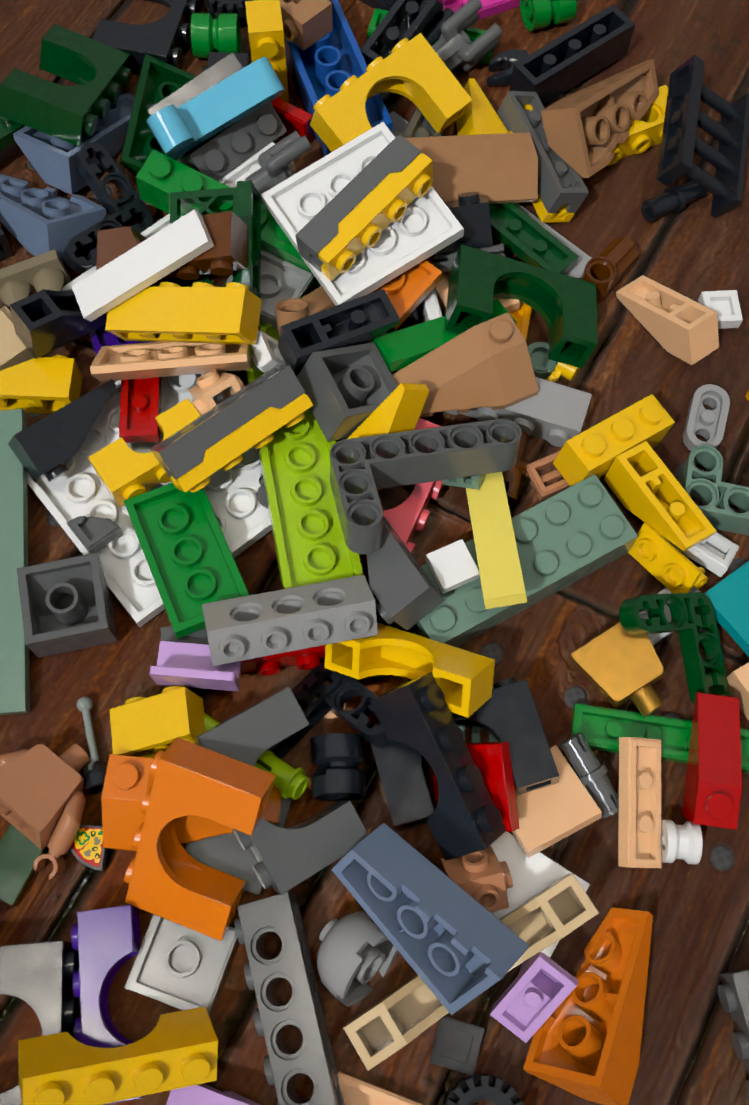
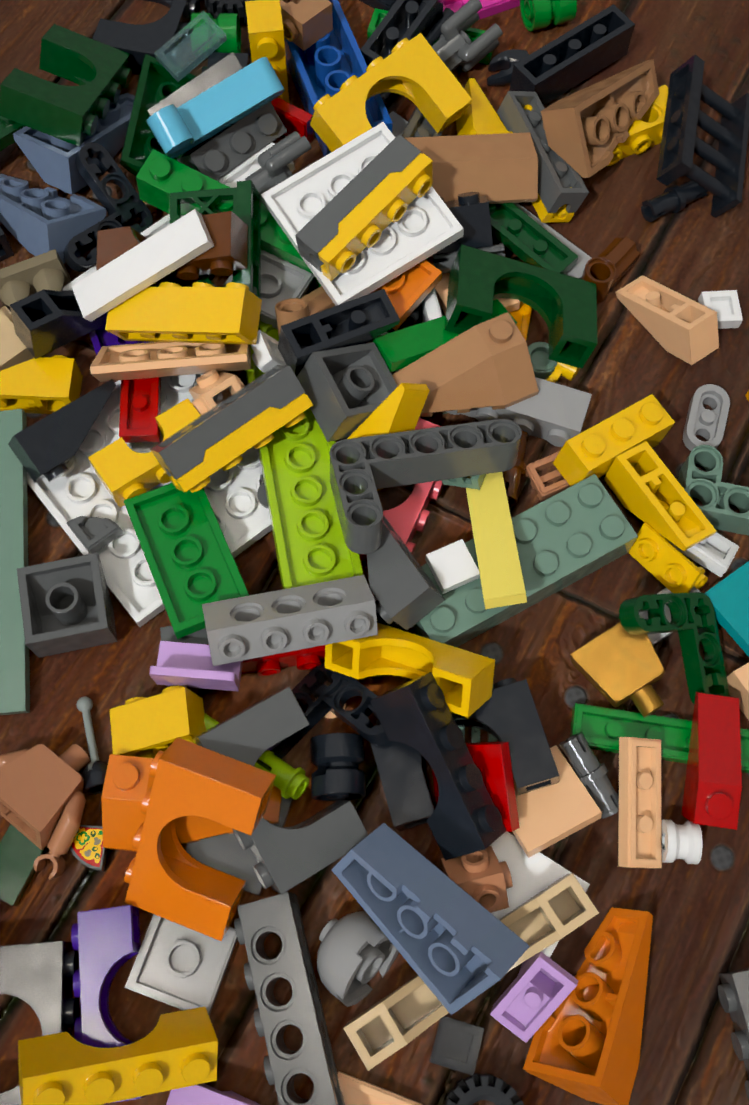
none -> clear light blue tile [154,11,227,82]

